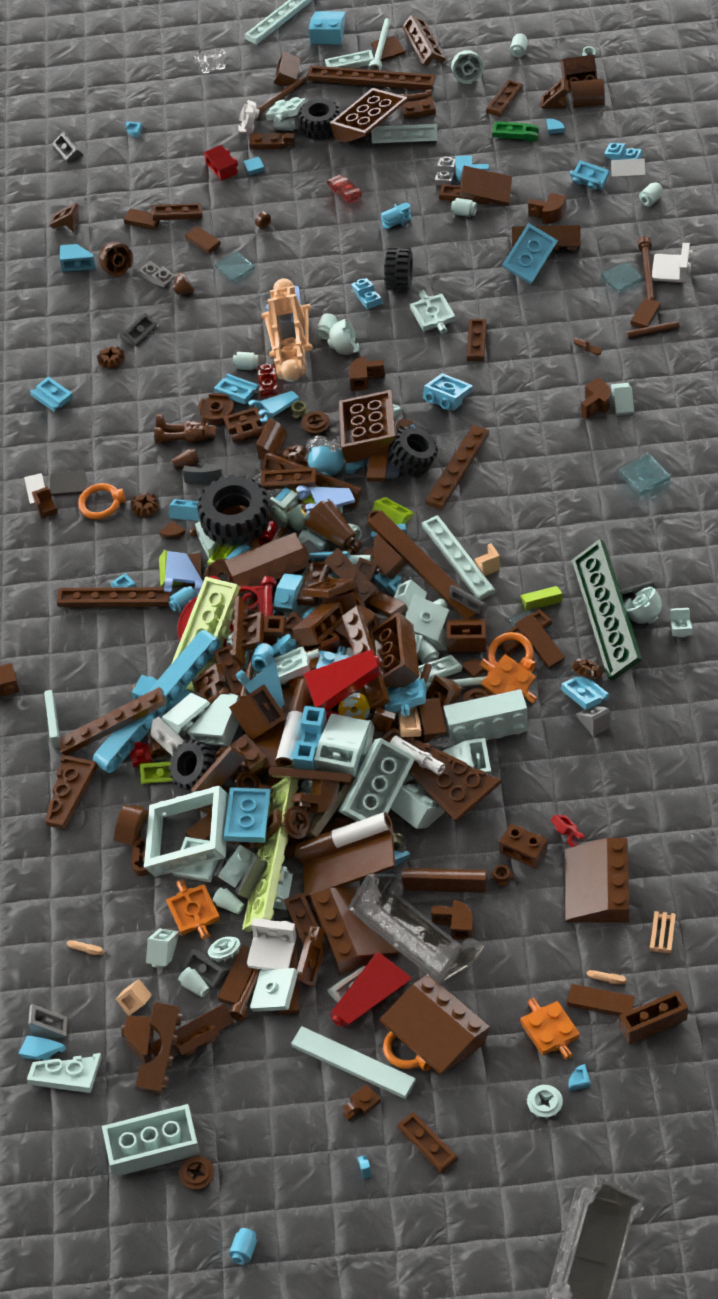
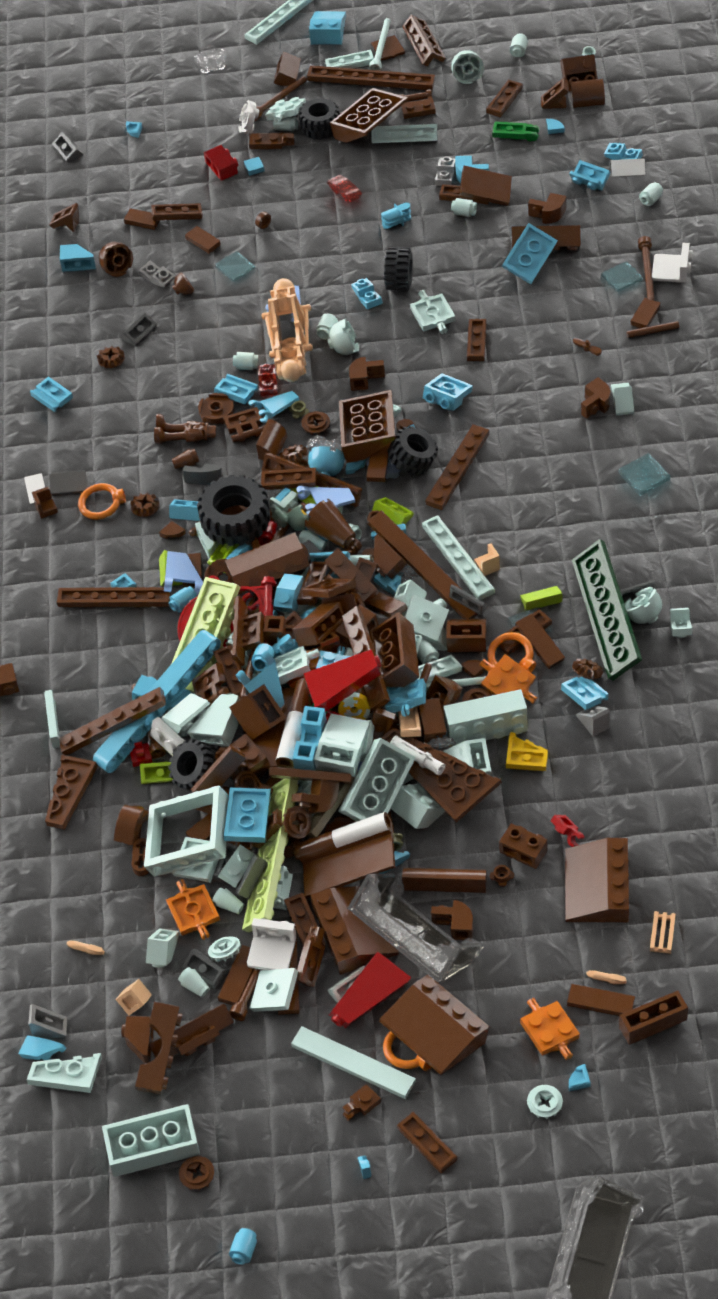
none -> yellow wing [506,732,548,771]

